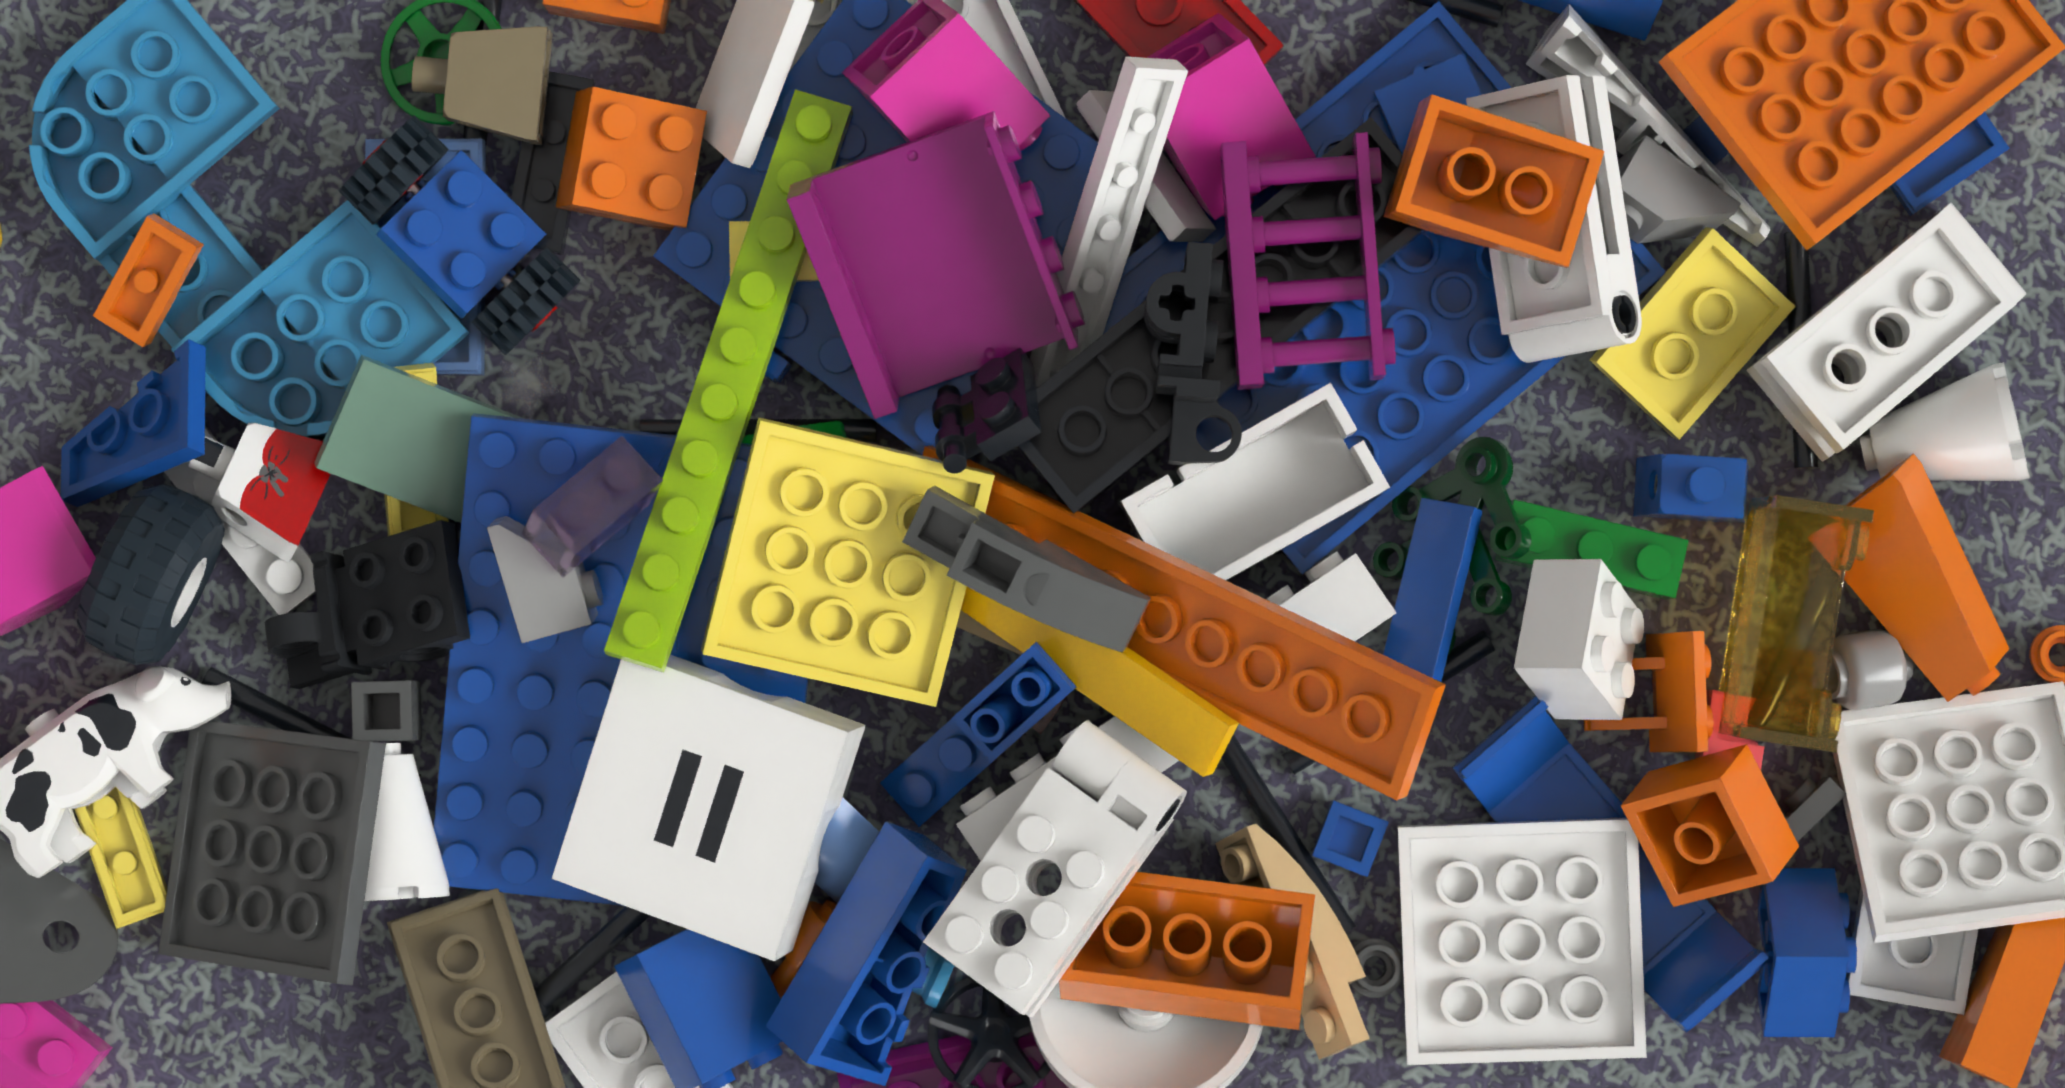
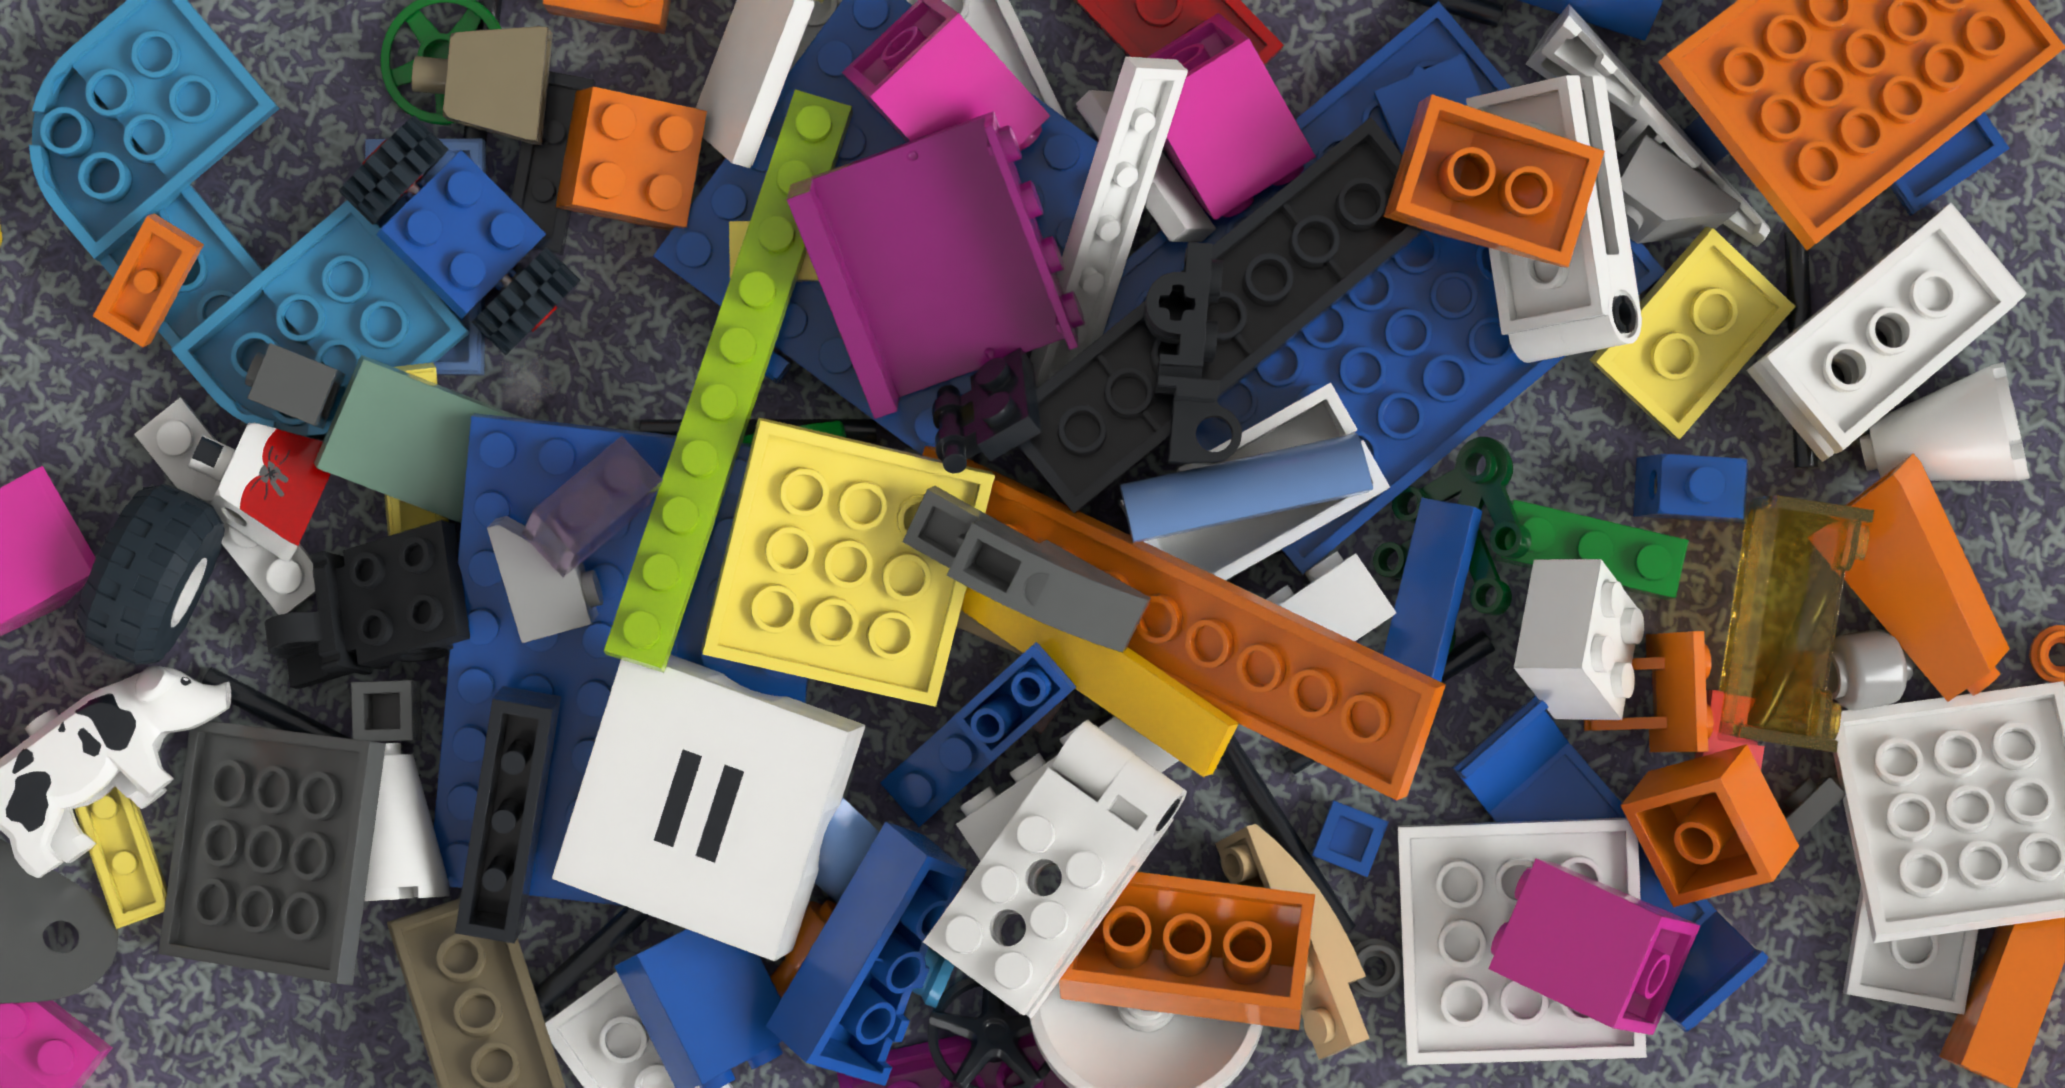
blue wing [60,339,206,507] -> none
magenta fence [1220,132,1396,390] -> none
blue brick [1758,868,1857,1037] -> none
none -> dark grey brick [245,343,346,429]
none -> black brick [455,686,561,944]
none -> medium blue brick [1120,433,1373,543]
none -> dark pink slope [1488,858,1700,1035]

